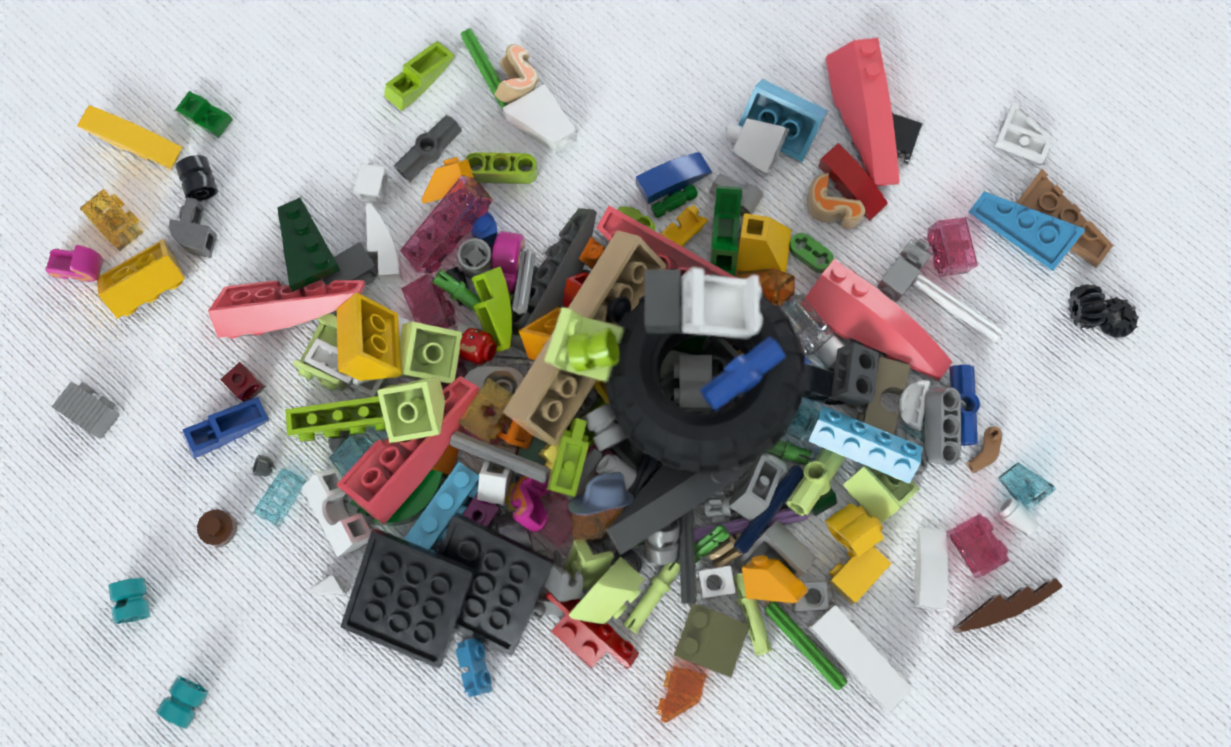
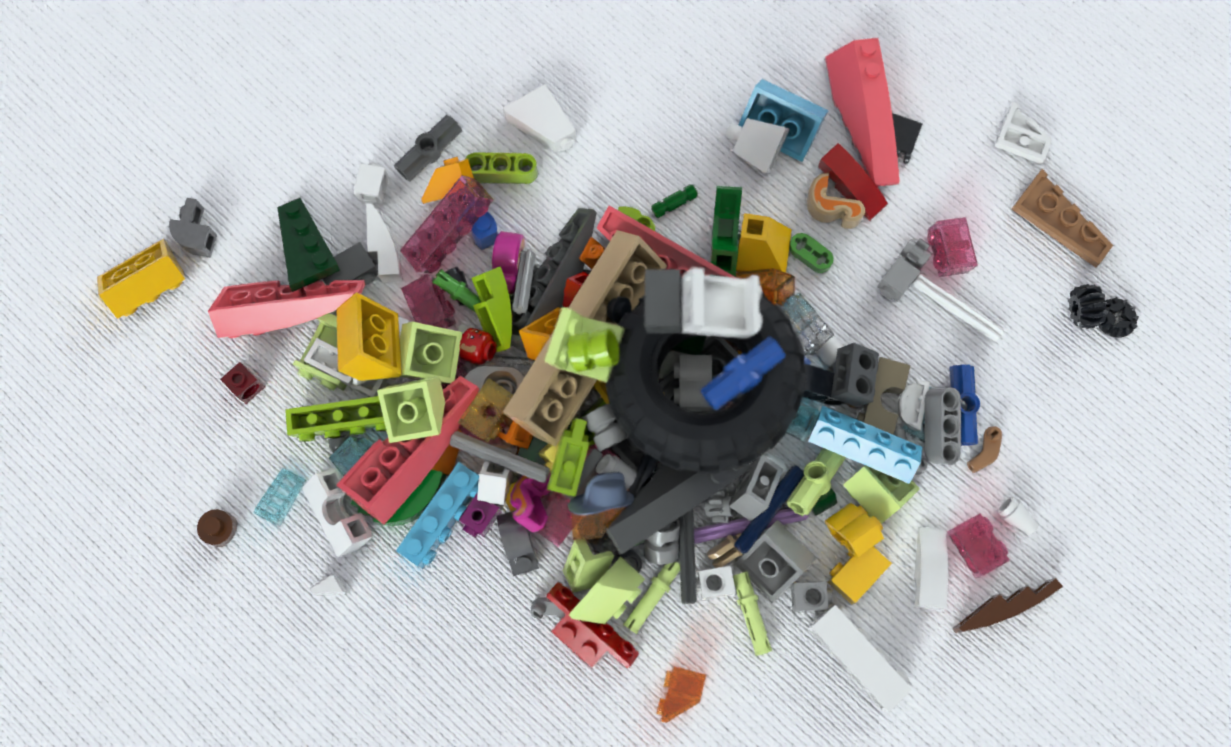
dark pink animal [45,245,104,282] -> none
light grey brick [51,381,120,439] -> none
yellow slope [77,105,183,170] -> none
clear yellow brick [80,189,143,251] -> none
teal wheel [108,578,150,624] -> none
teal wheel [156,676,209,729] -> none
green slope [175,91,233,138] -> none
black wheel [175,155,218,202] -> none
blue slope [182,397,269,459] -> none
dark grey hinge [253,454,274,477] -> none
black plate [340,528,476,669] -> none
lime slope [384,41,455,111] -> none
black plate [438,512,555,657] -> none
dark azure hinge [455,639,492,698] -> none
light grey wheel [457,238,492,279] -> none
bright green axle [461,28,508,111] -> none
tan animal [494,44,539,104] -> none
light grey hinge [537,549,585,602] -> none
blue slope [635,152,712,204] -> none
yellow hinge [660,205,709,247] -> none
olive slope [674,603,750,678] -> none
bright green axle [695,524,730,564] -> none
light grey piece [709,173,763,216] -> none
light orange slope [742,555,807,603] -> none
bright green axle [764,601,848,690] -> none
bright green axle [766,440,812,466] -> none
coral wedge [799,259,952,381] -> none
dark azure wing [968,191,1086,271] -> none
clear light blue slope [998,462,1056,509] -> none

